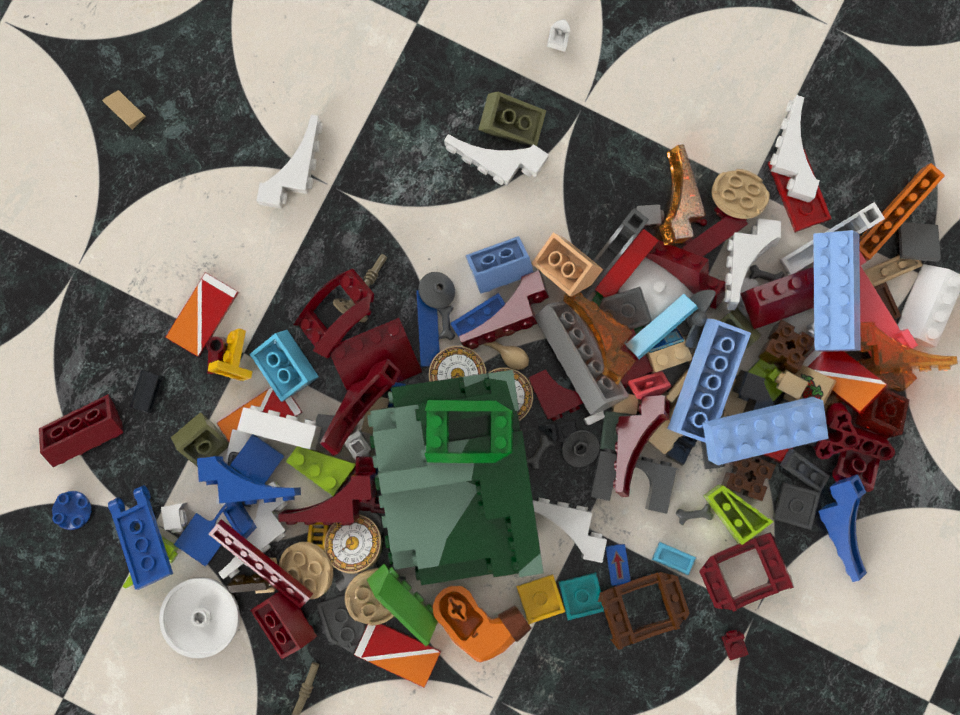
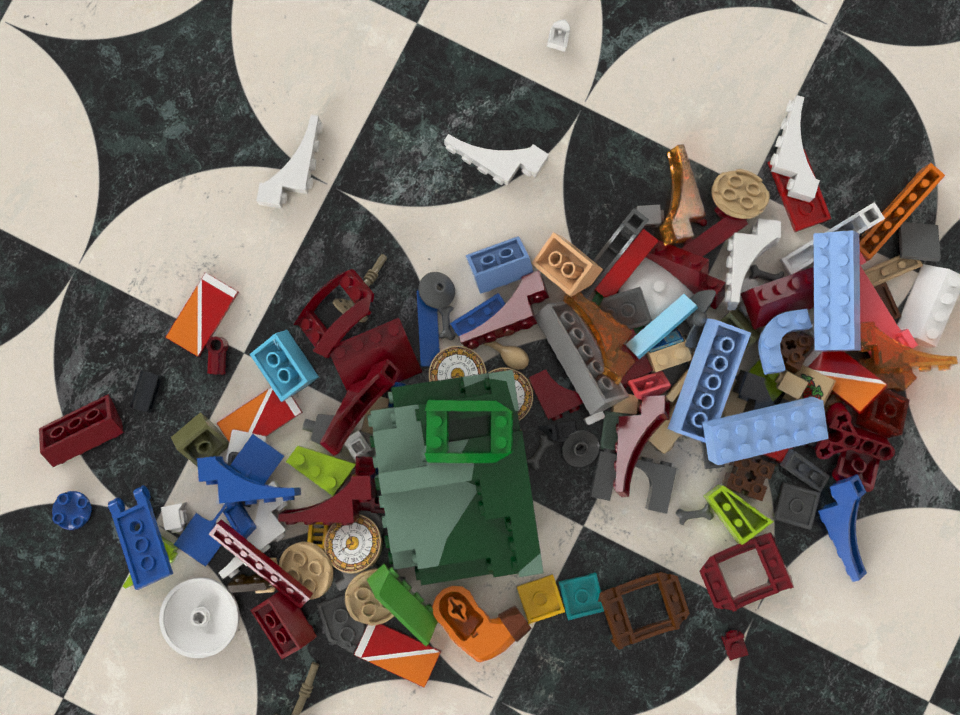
tan slope [102,90,146,130] -> none
yellow bracket [208,328,253,381] -> none
white brick [237,405,322,450] -> none
olive slope [478,92,546,146] -> none
white arch [533,498,607,563] -> none
blue tile [605,544,631,586] -> none
medium azure tile [652,542,696,575] -> none
black slope [665,435,697,466] -> none
none -> light blue plate [758,309,812,375]

